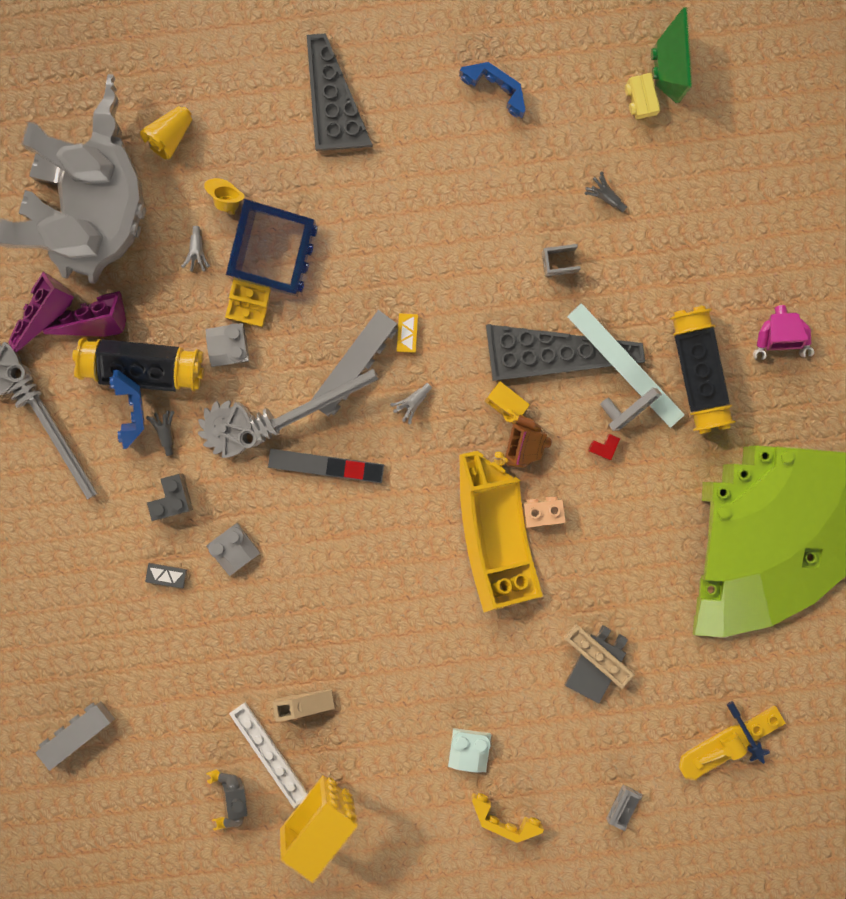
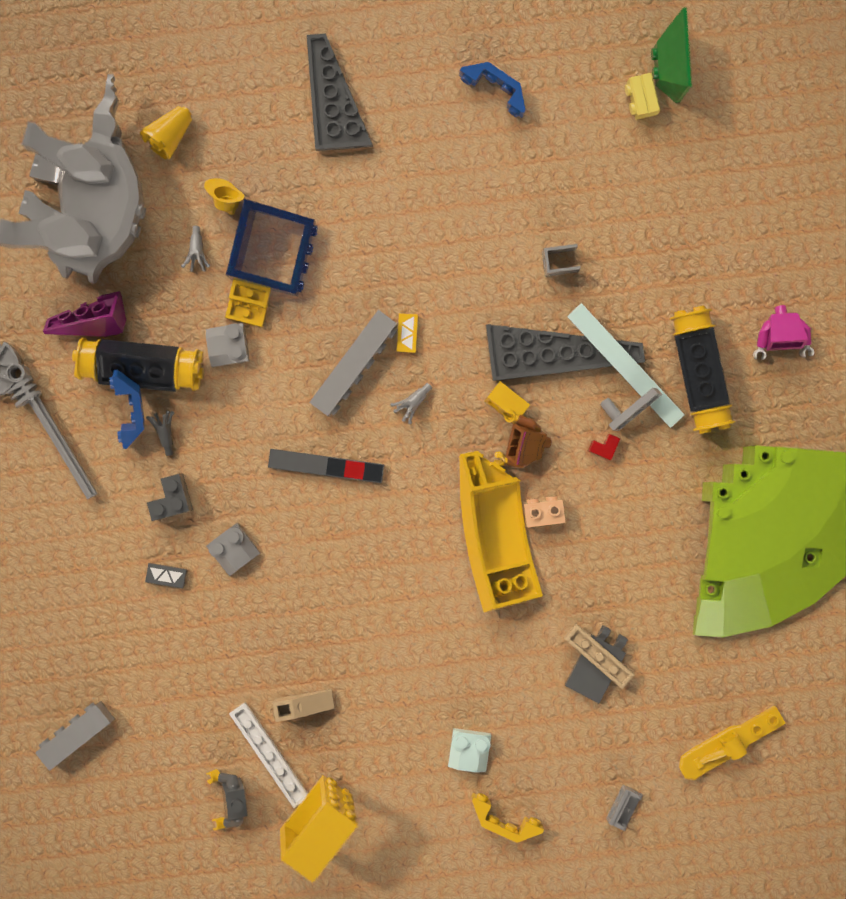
magenta wedge [8,272,74,352] -> none
light grey piece [198,369,379,458] -> none
dark grey piece [585,171,627,212] -> none
dark blue piece [726,701,770,764] -> none

